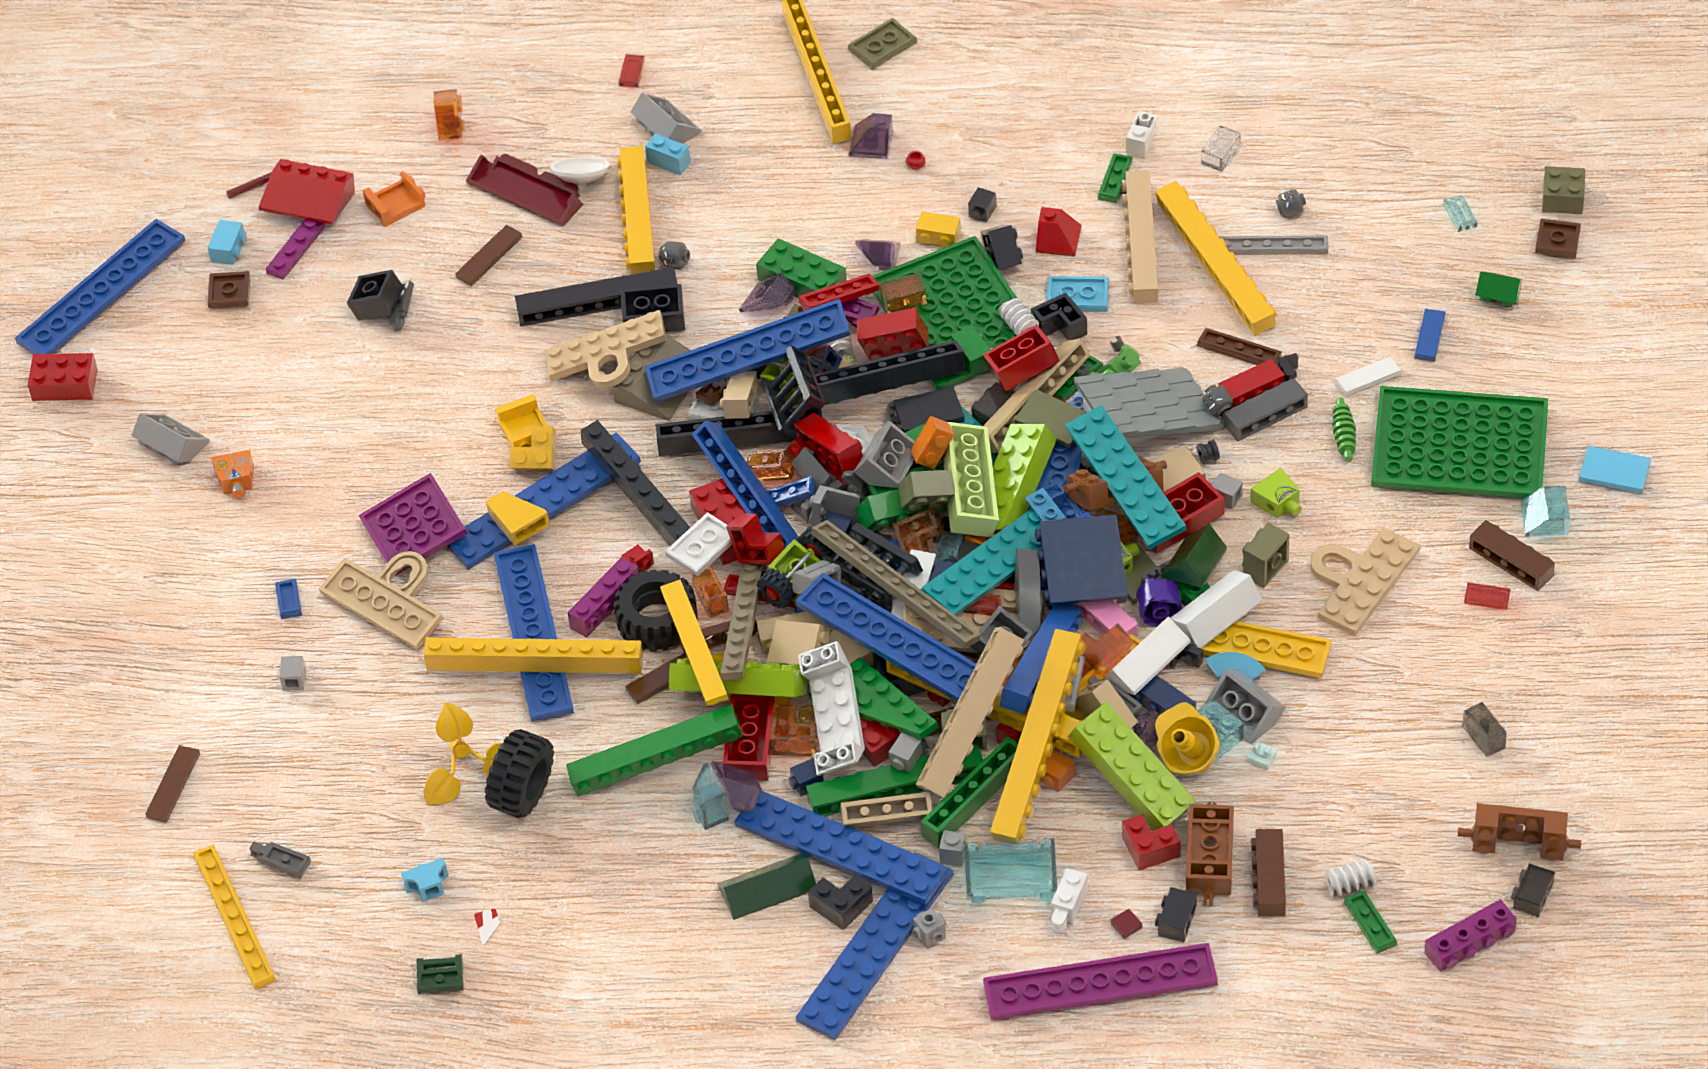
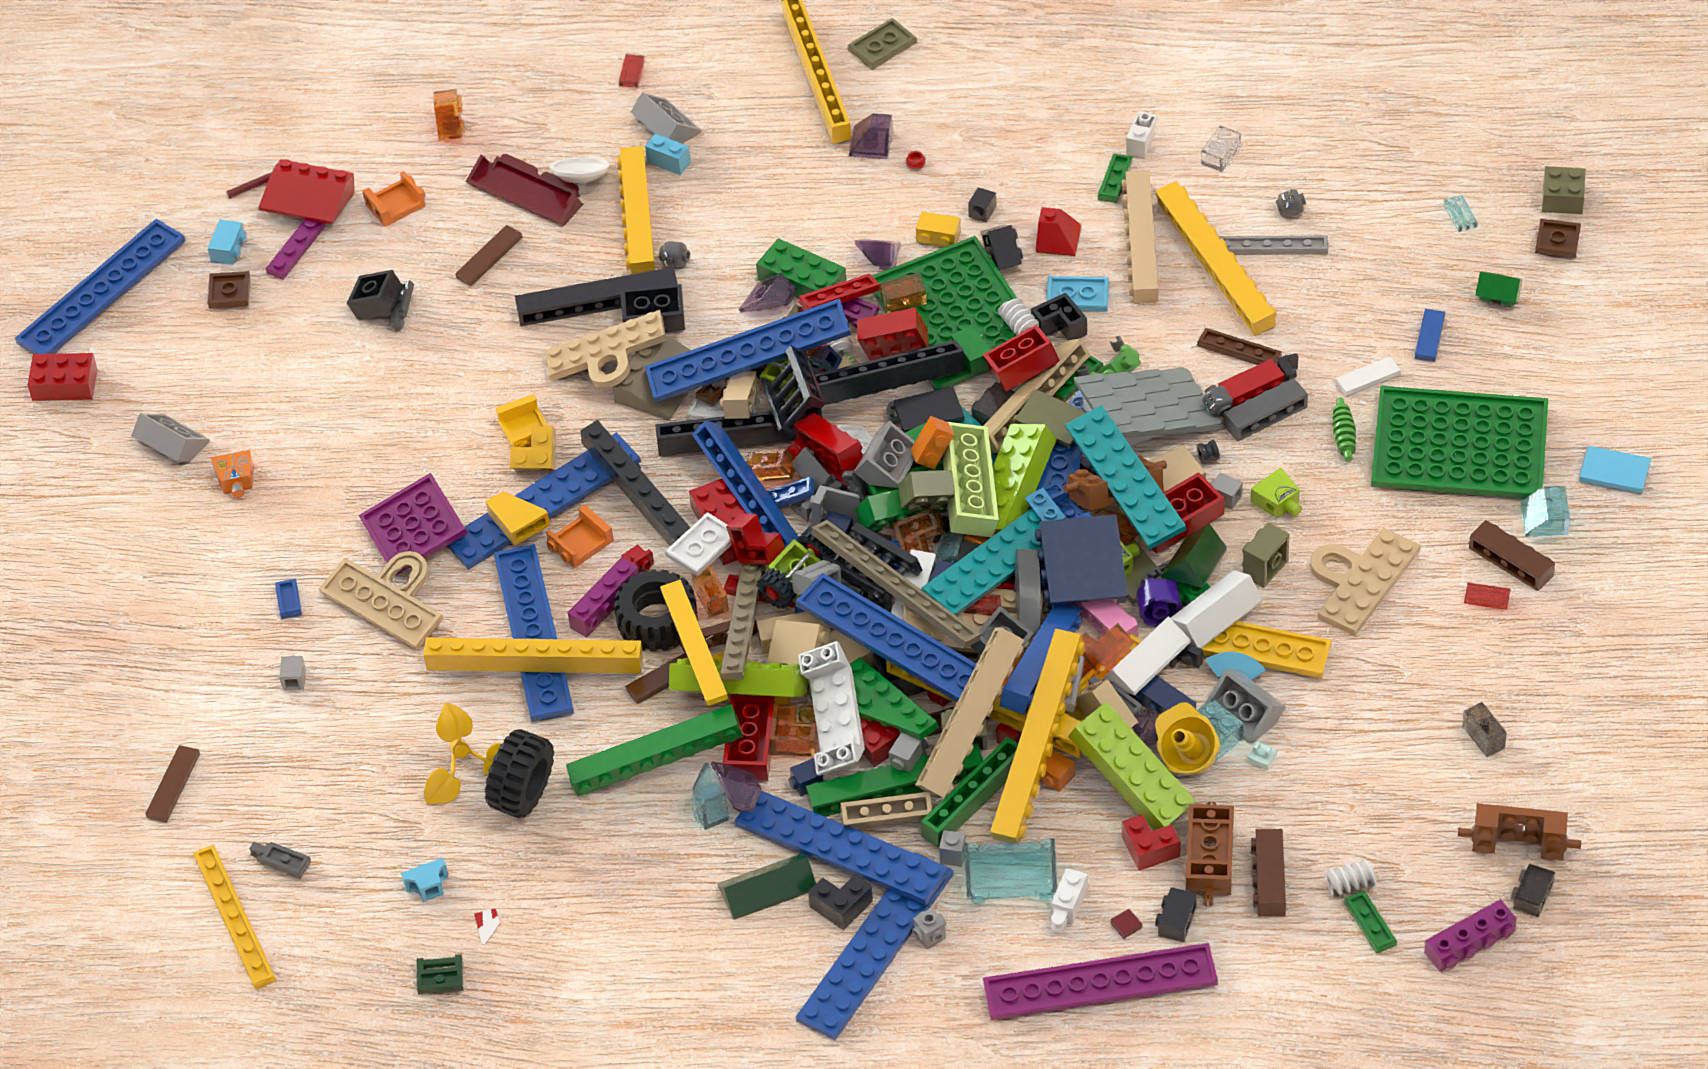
none -> orange panel [546,504,614,568]

